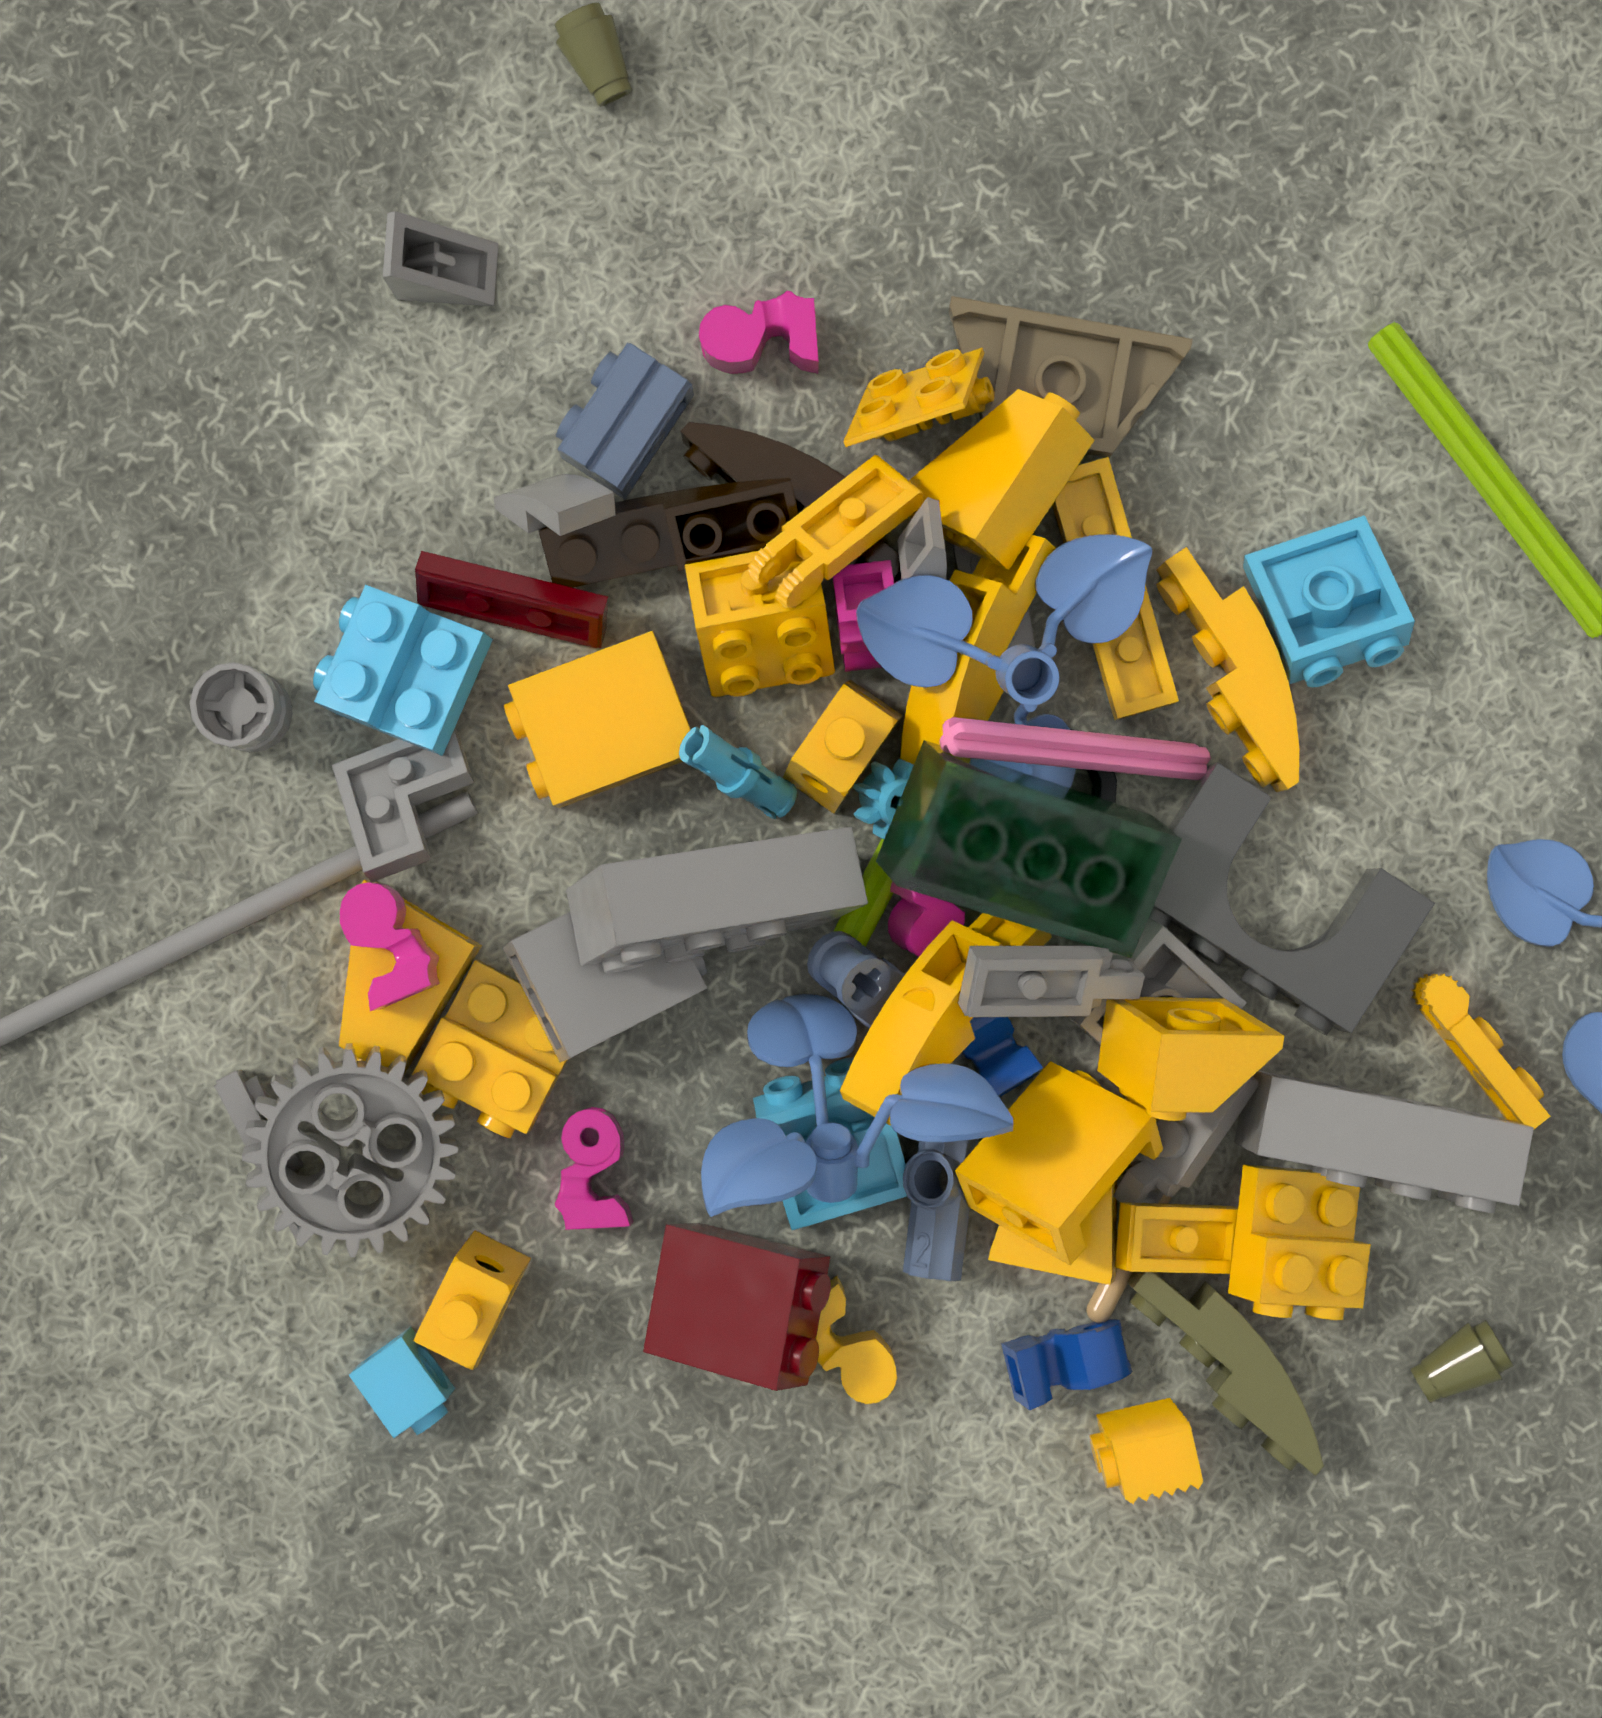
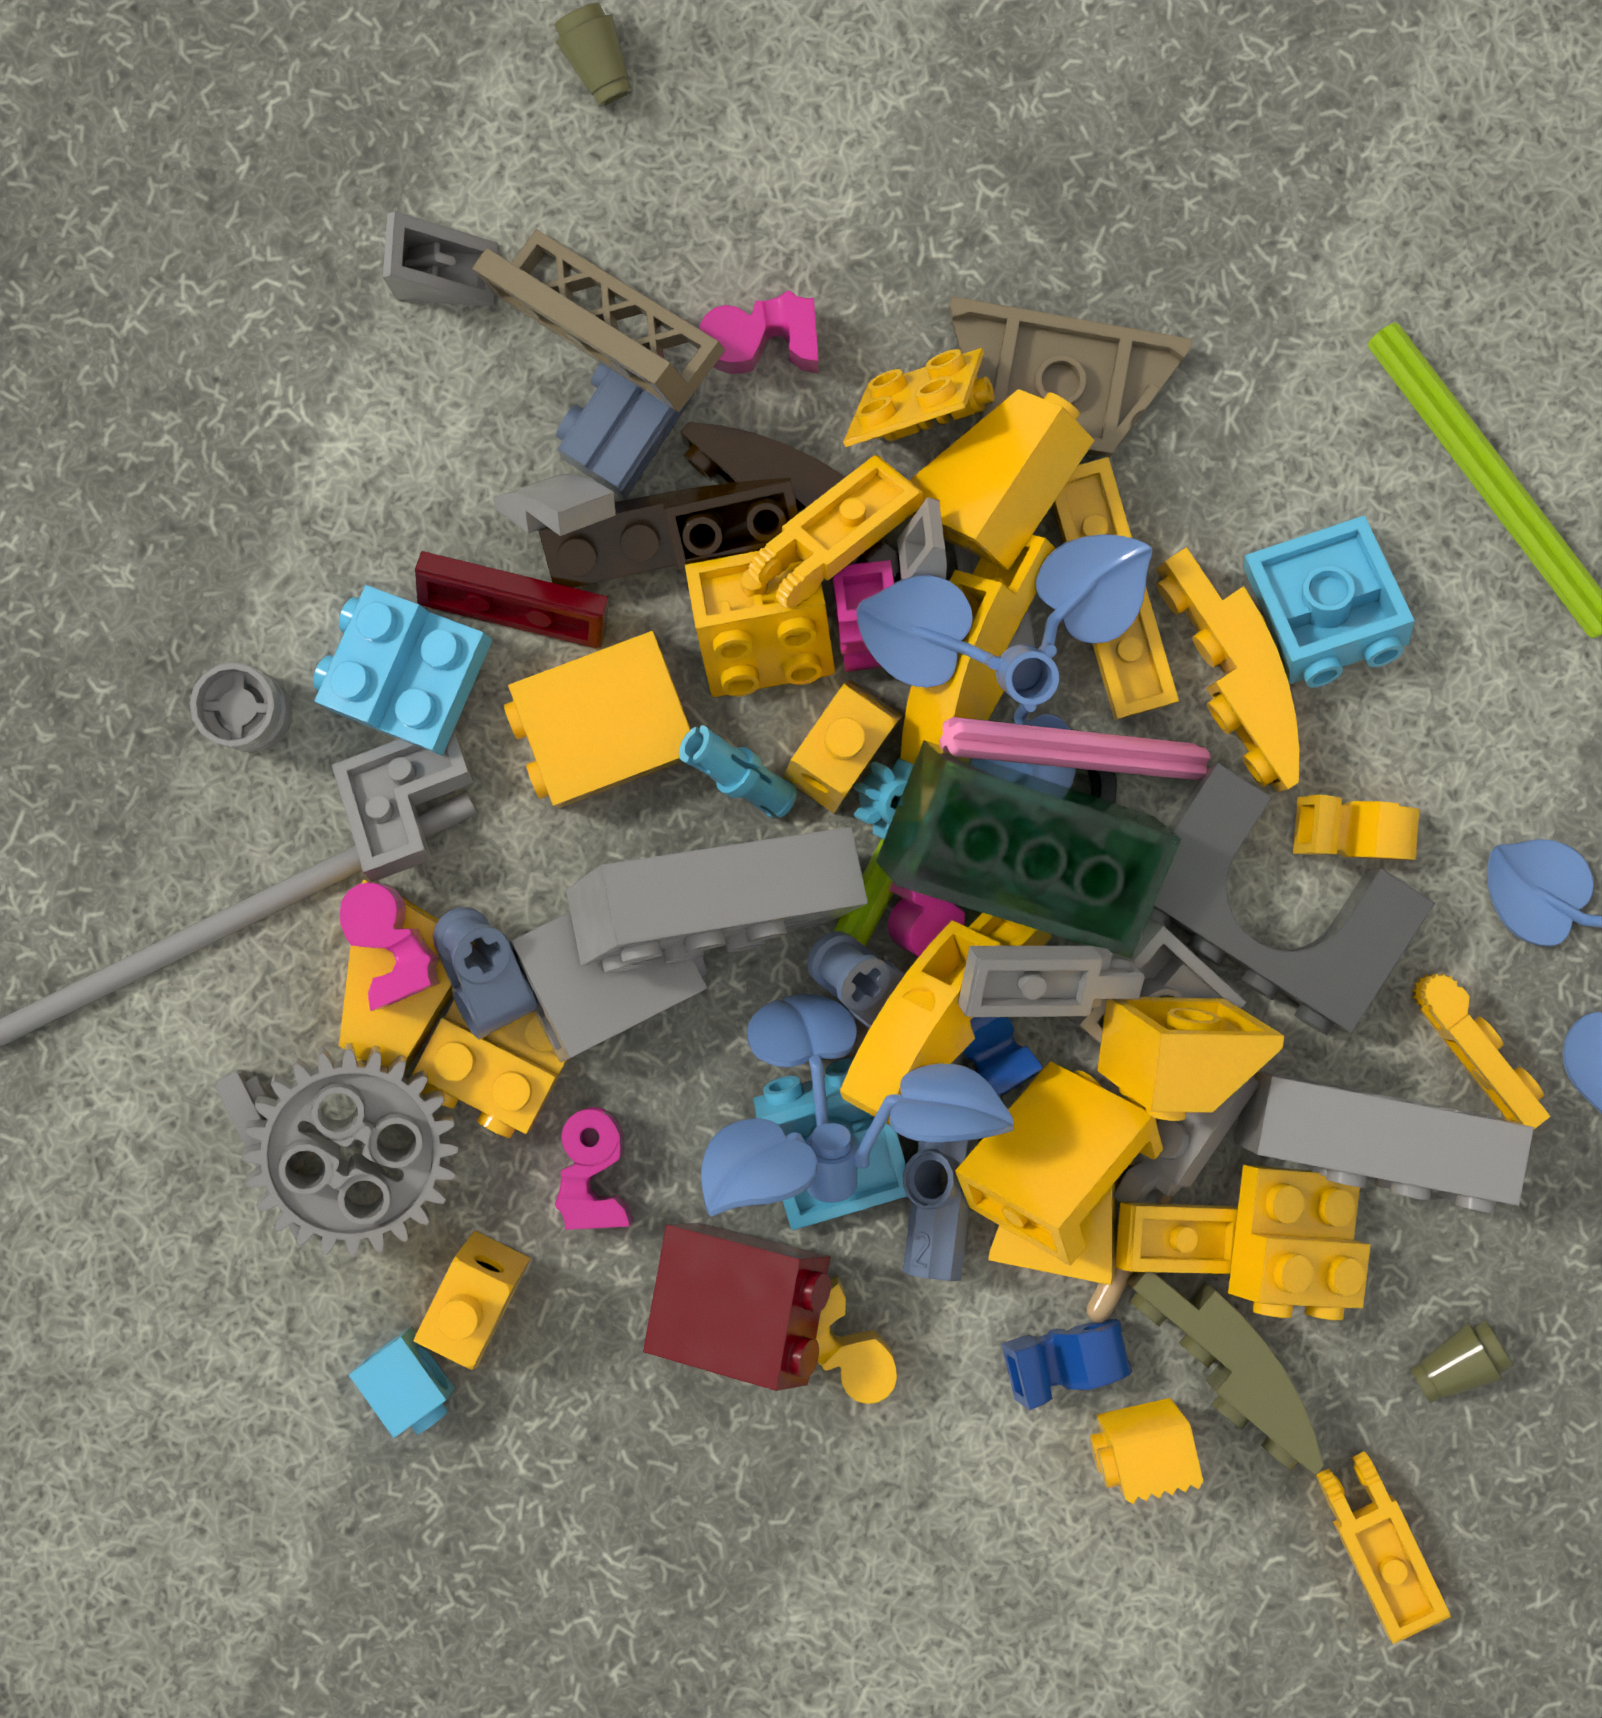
none -> sand blue piece [433,907,537,1040]
none -> dark tan fence [472,229,725,413]
none -> yellow leg [1293,794,1421,860]
none -> yellow hinge [1316,1451,1451,1644]

